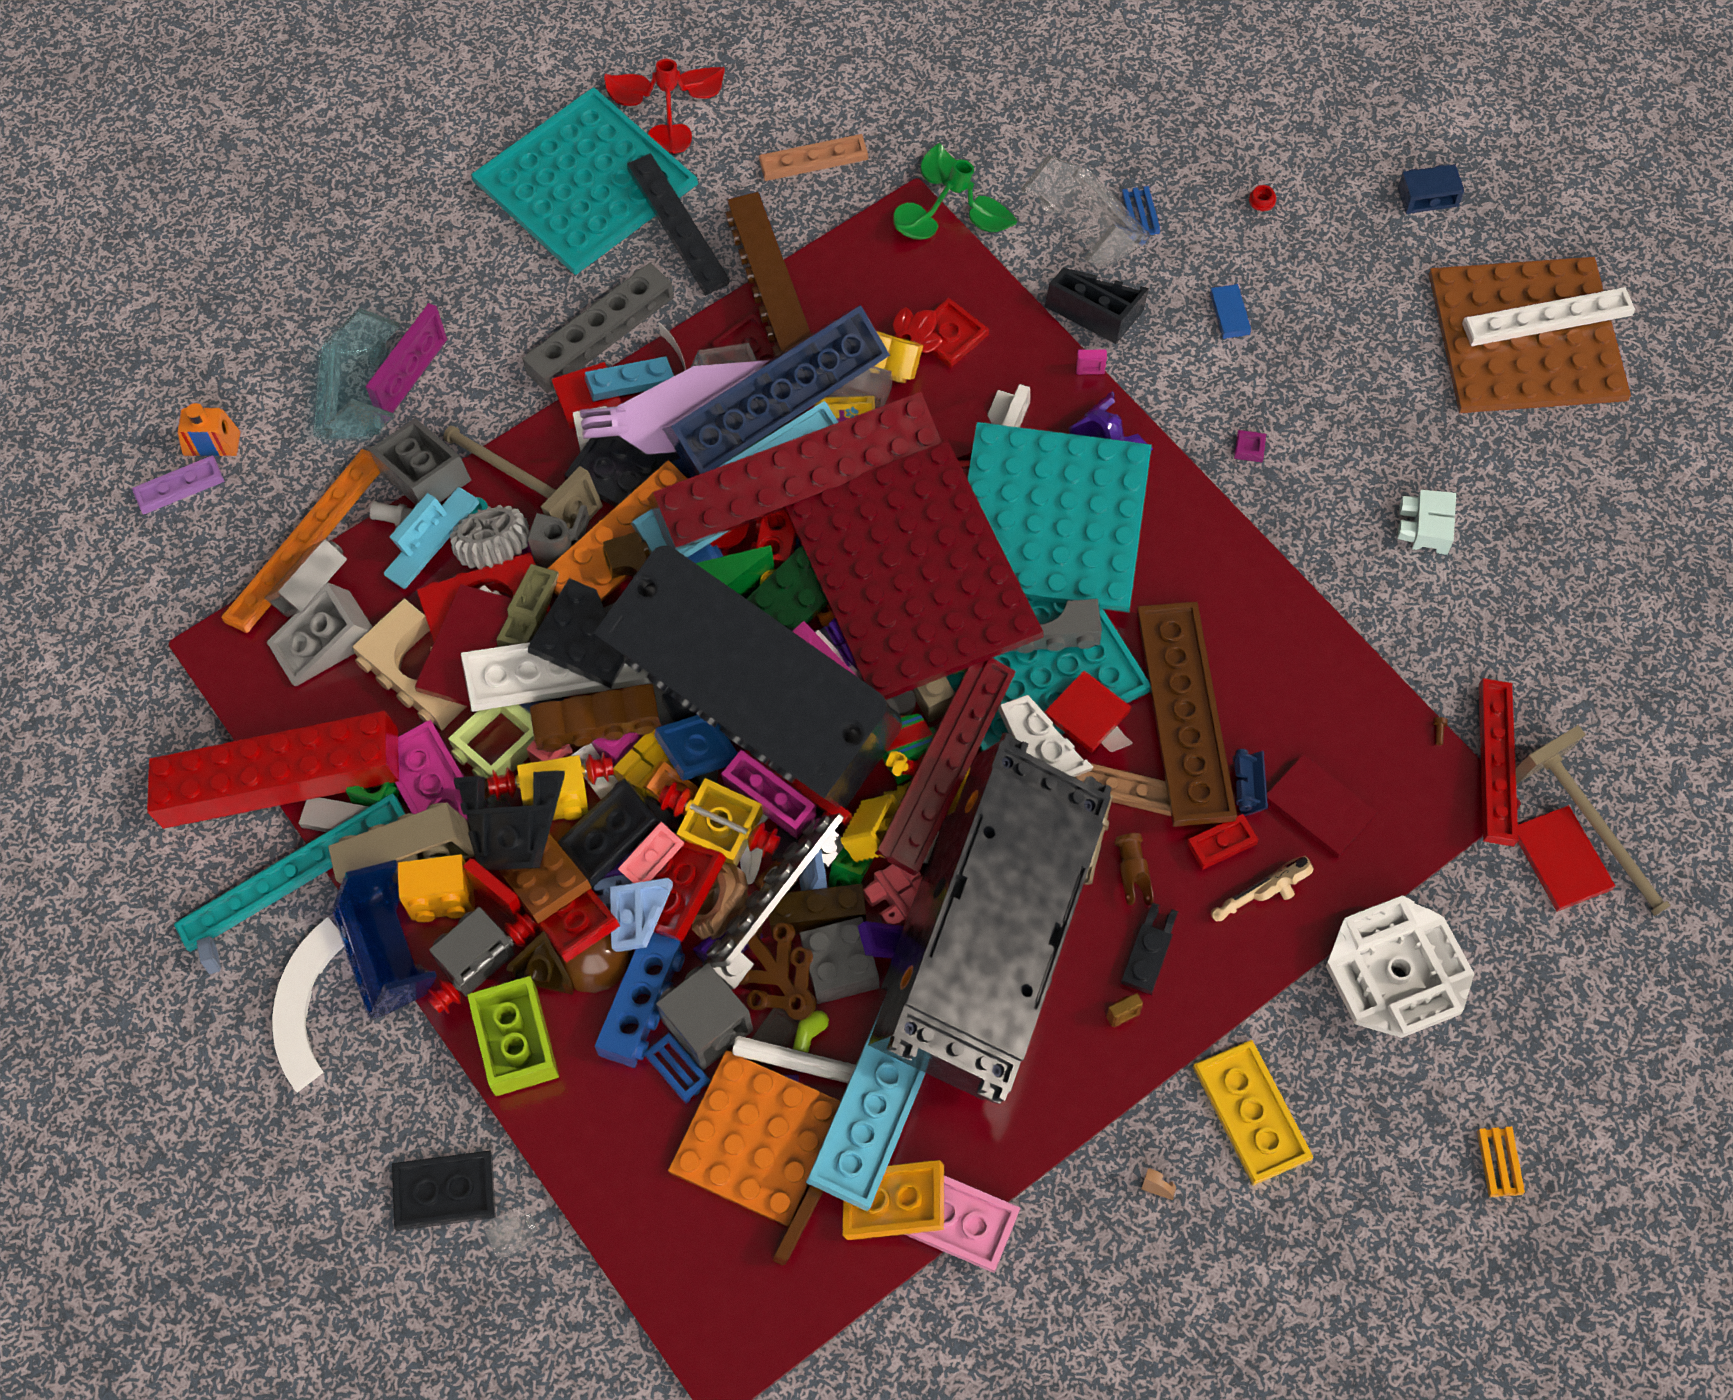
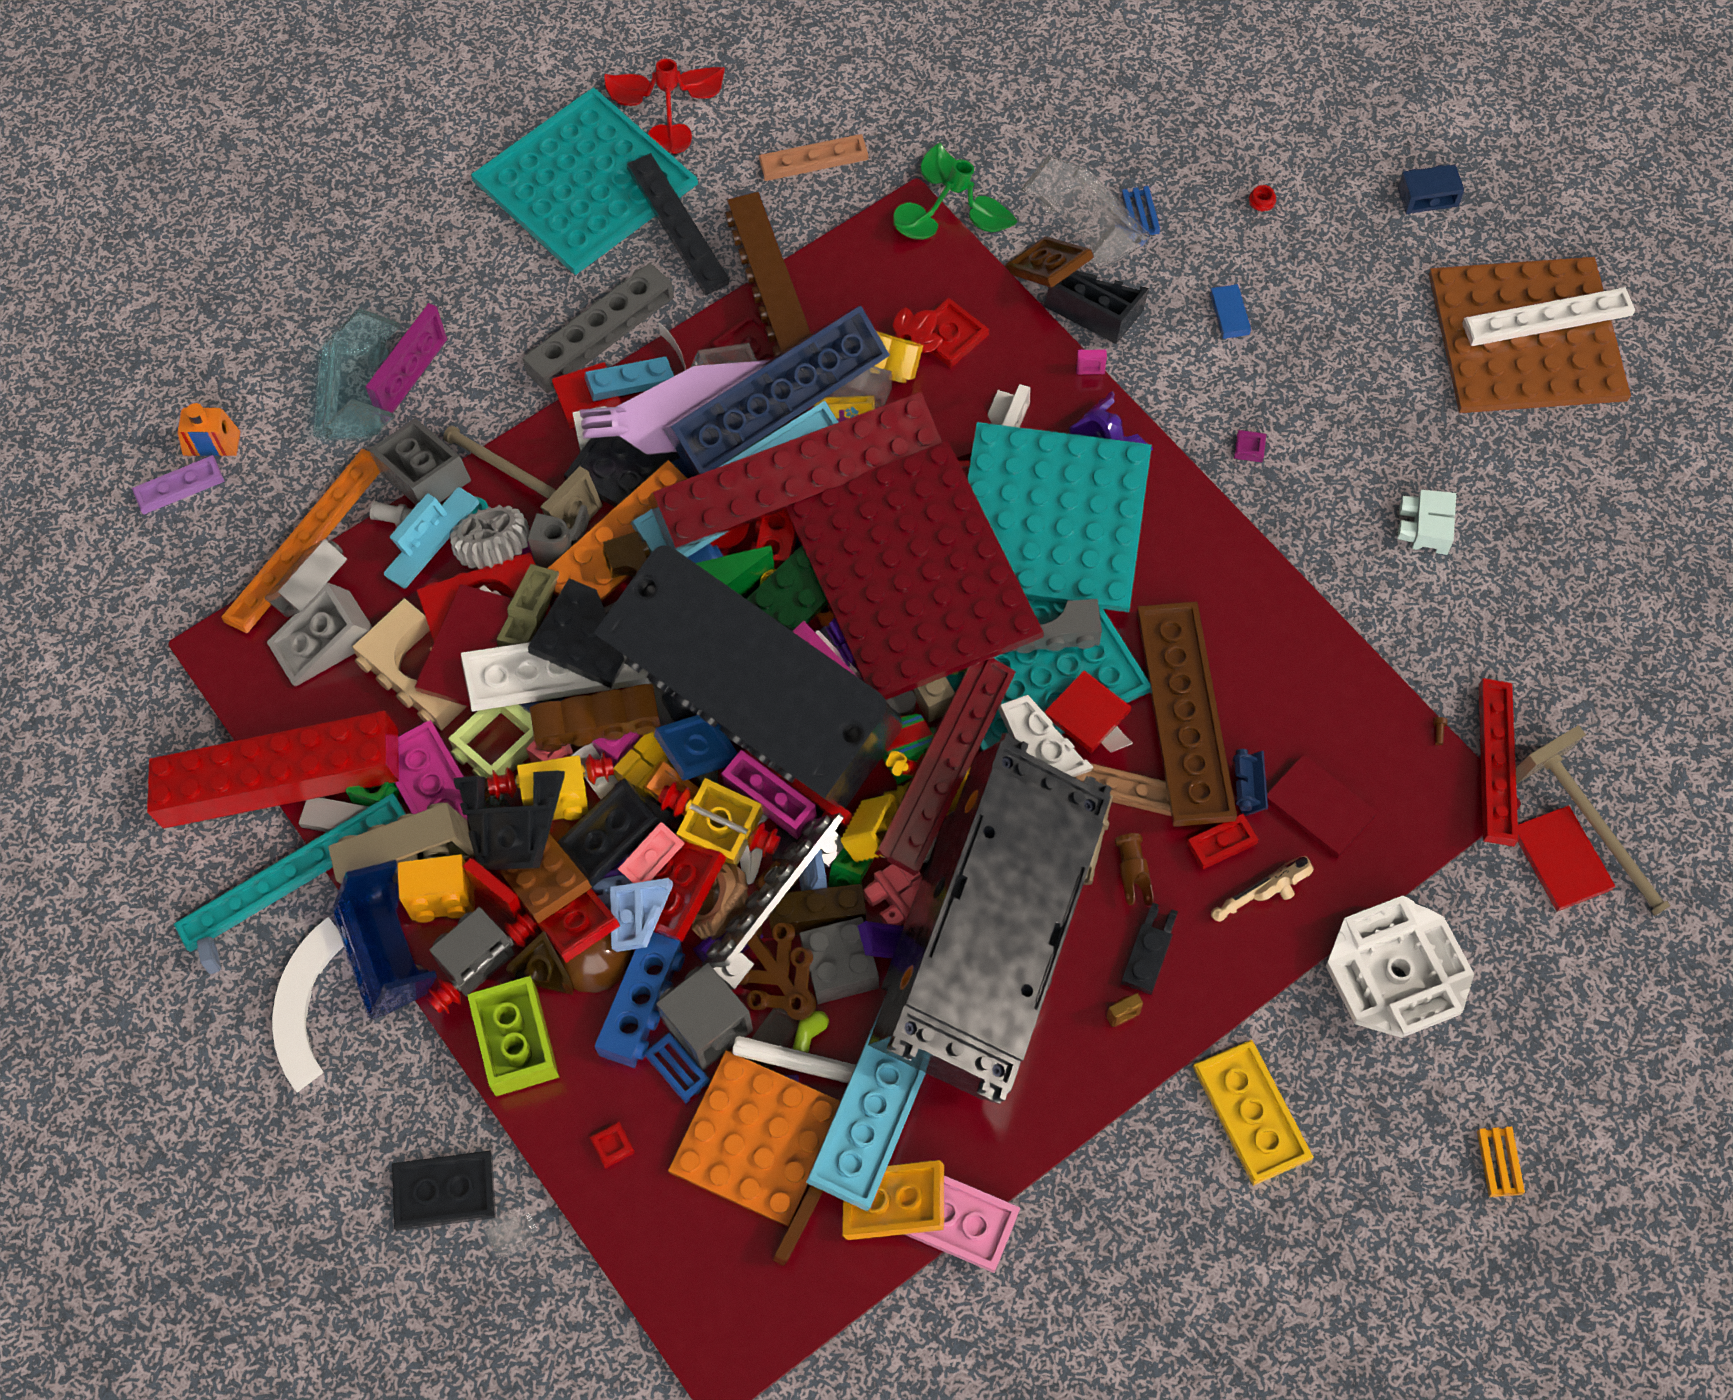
medium nougat tile [1141,1168,1176,1200] -> none
none -> red tile [590,1122,635,1169]
none -> reddish brown tile [1005,236,1094,288]

